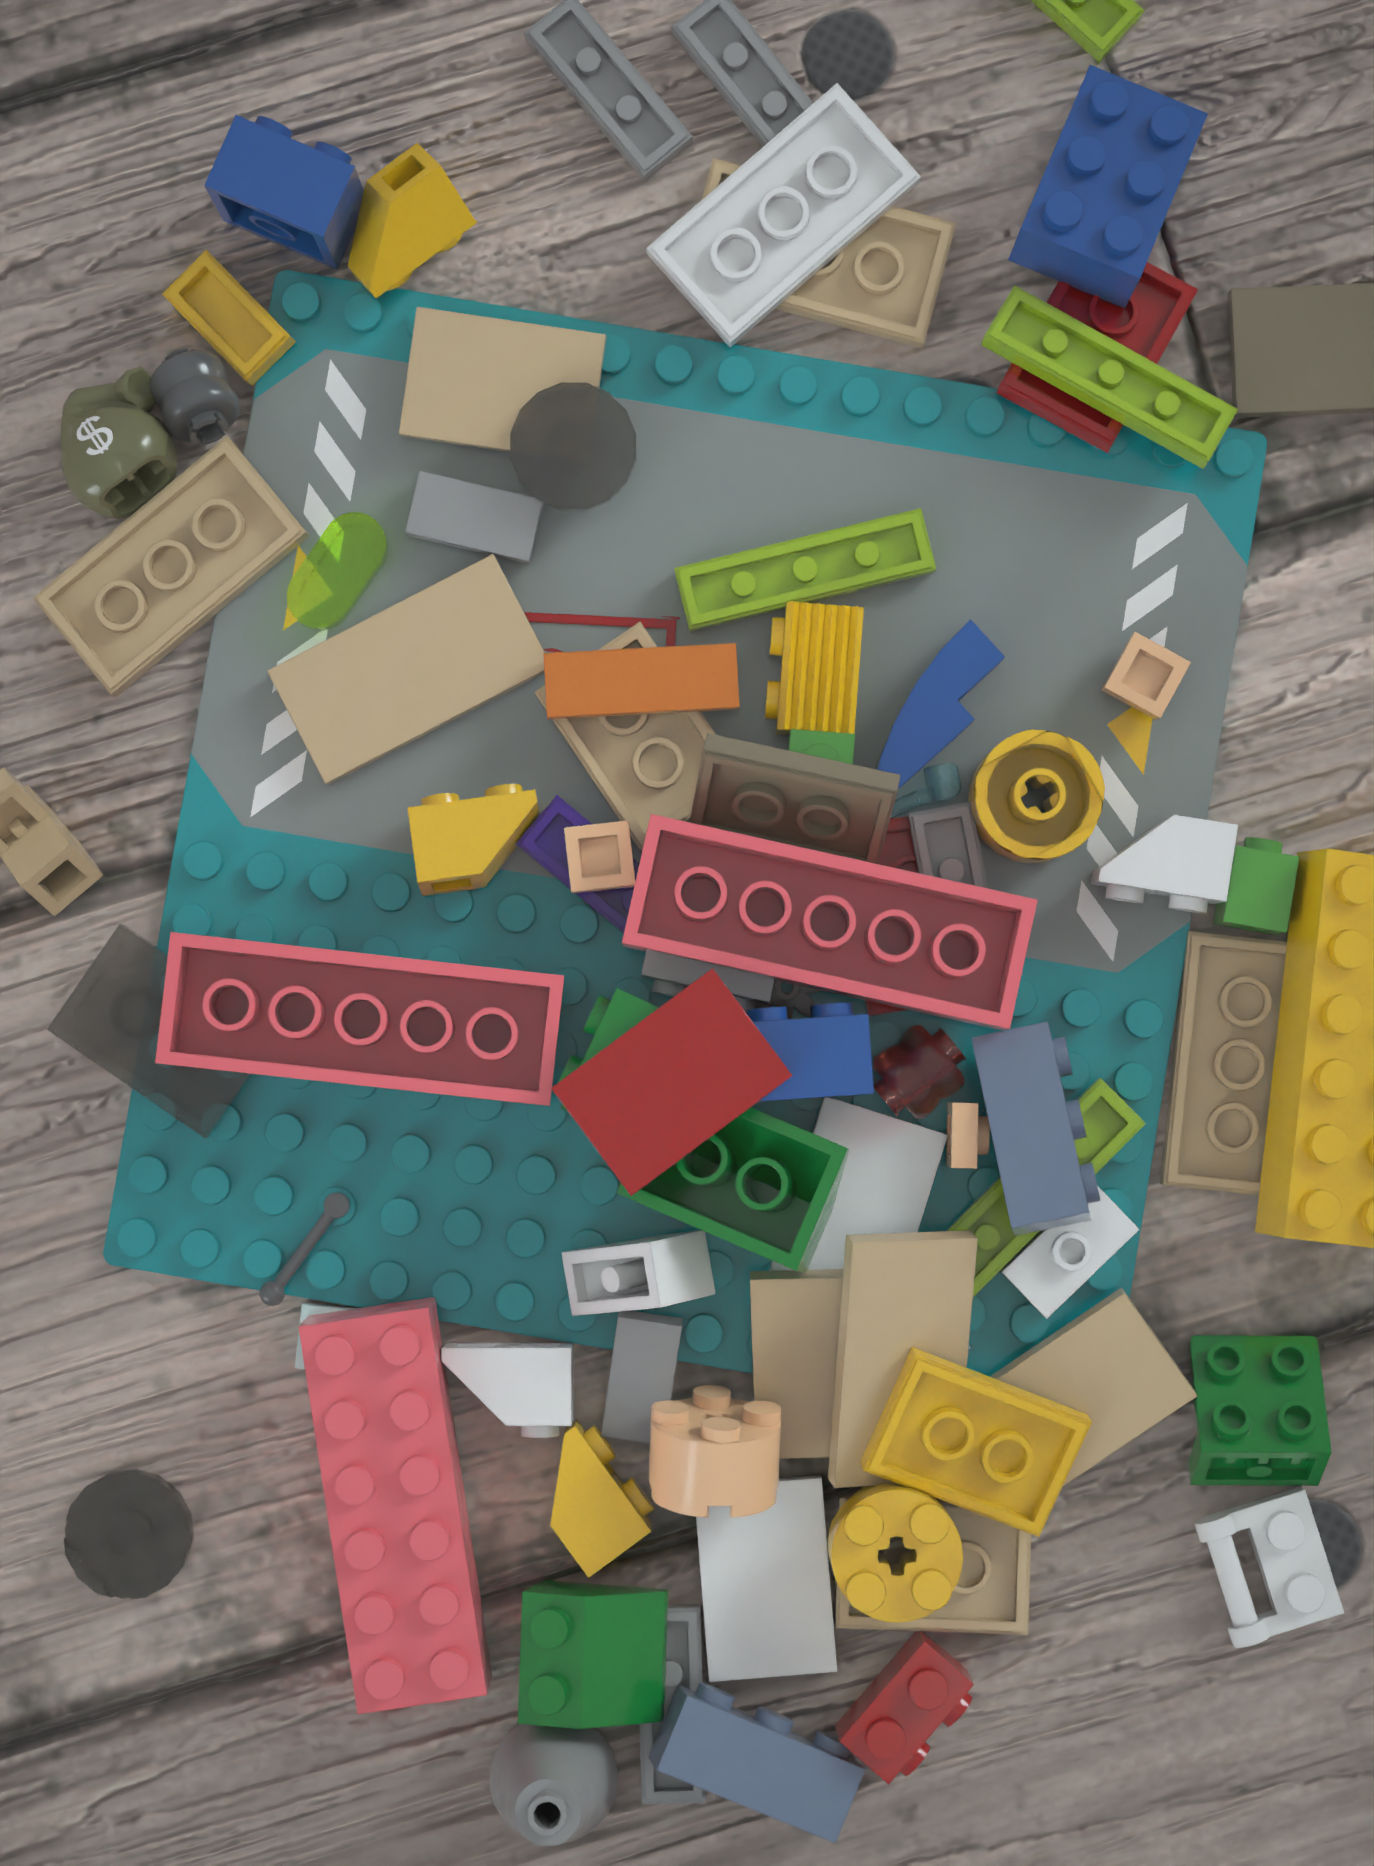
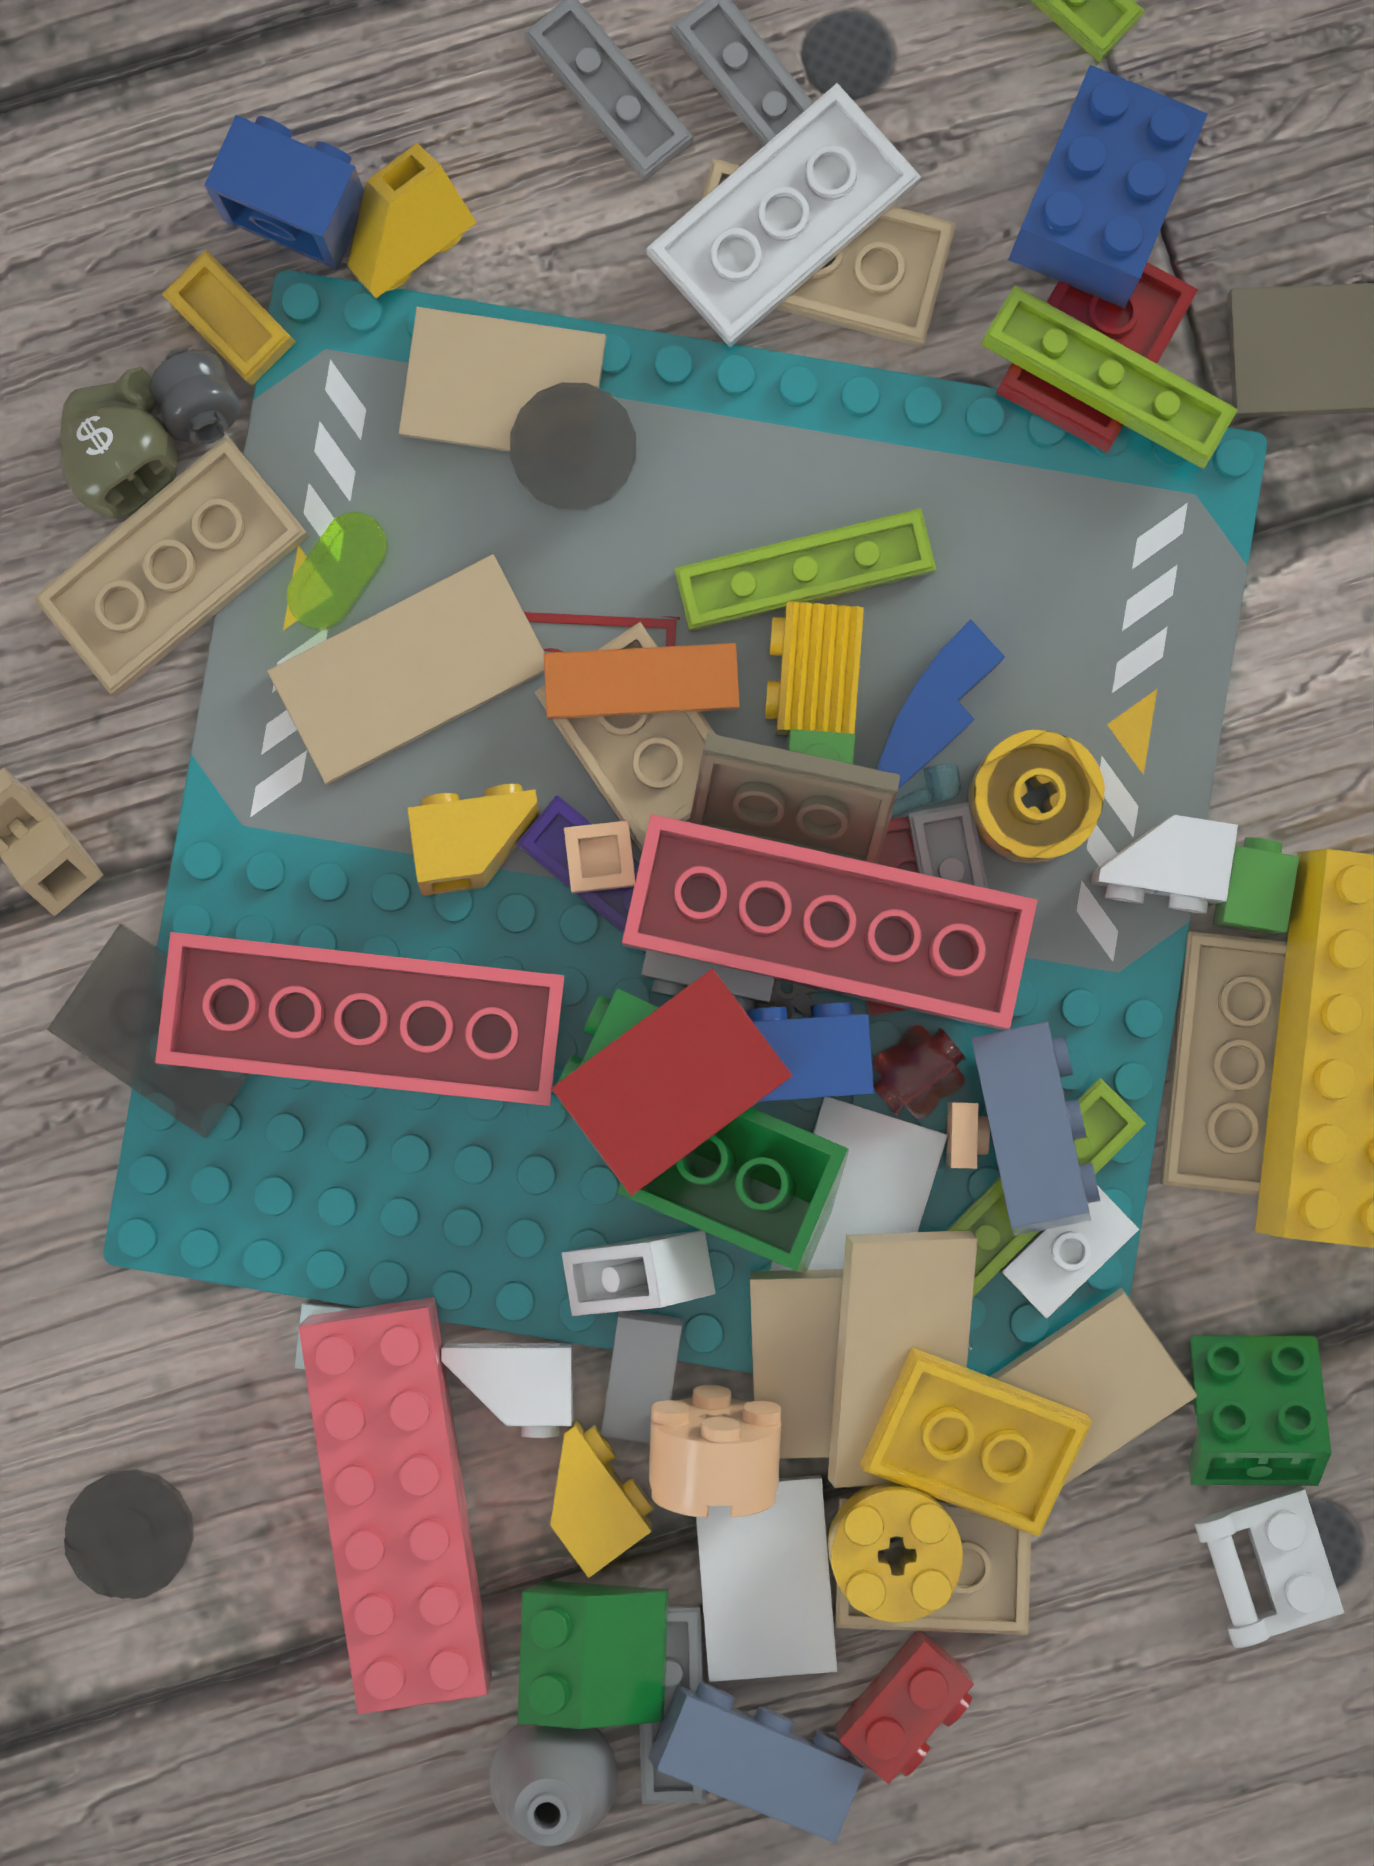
dark grey hinge [259,1192,350,1306] -> none
light grey tile [405,471,544,564] -> none
light nougat plate [1101,632,1191,721] -> none

